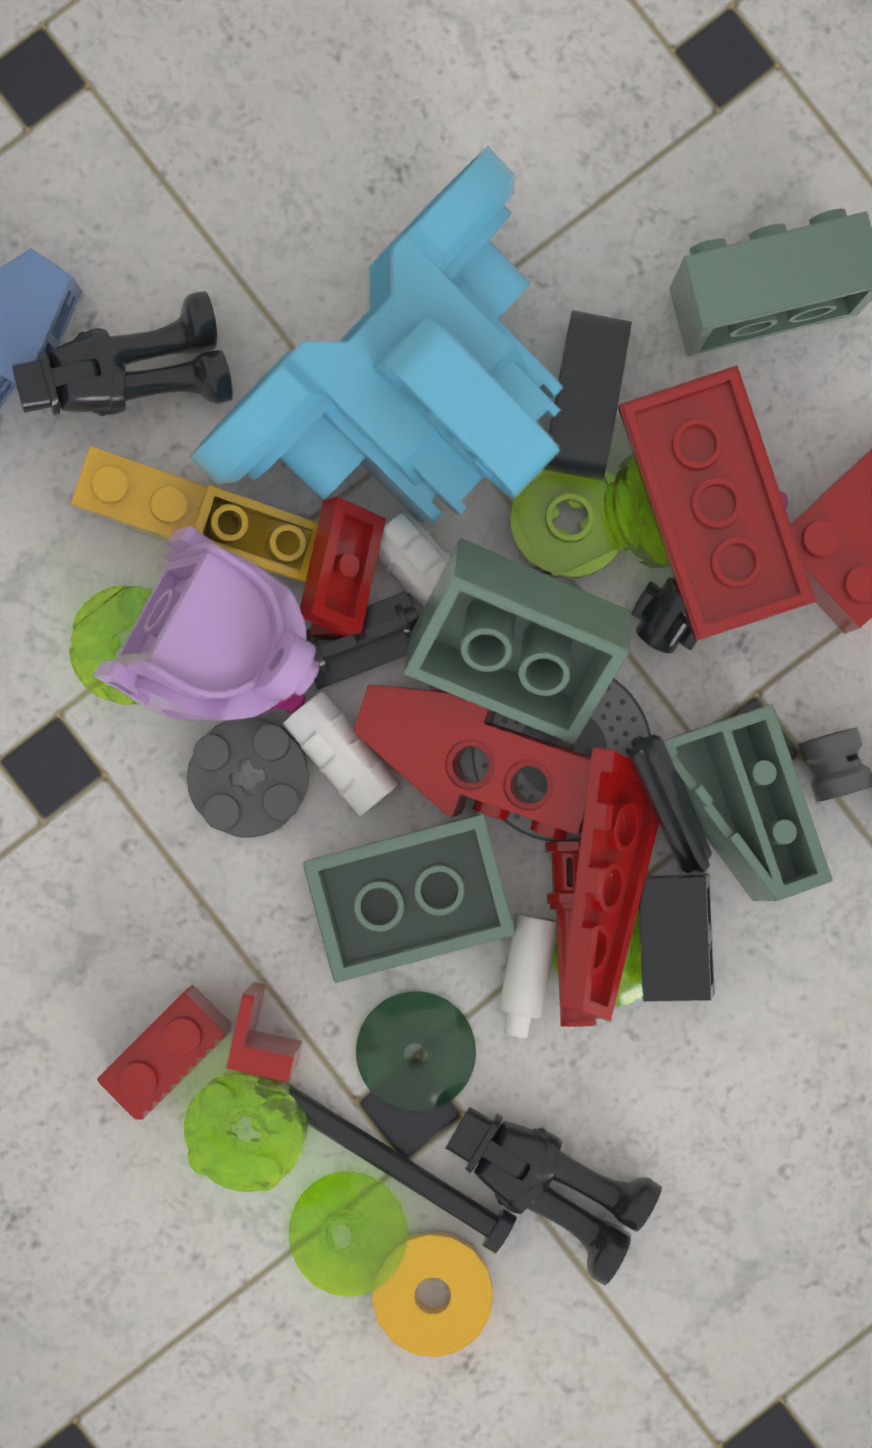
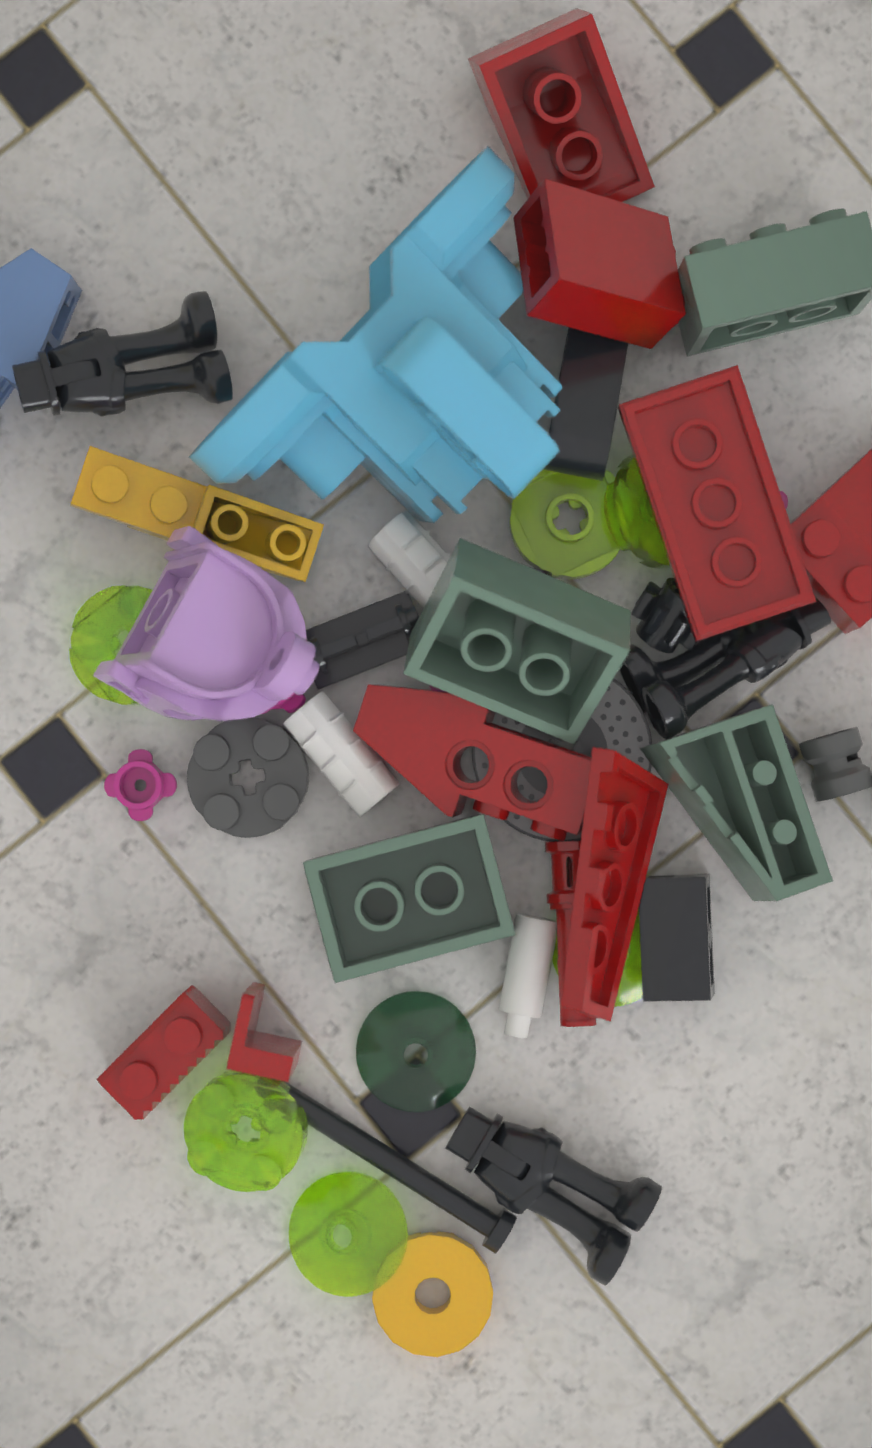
red panel [300,496,386,640] -> none
black axle [629,734,712,874] -> none
none -> dark pink plate [104,749,177,821]
none -> red slope [468,8,655,202]
none -> red brick [513,178,686,349]
none -> black piece [619,595,831,739]

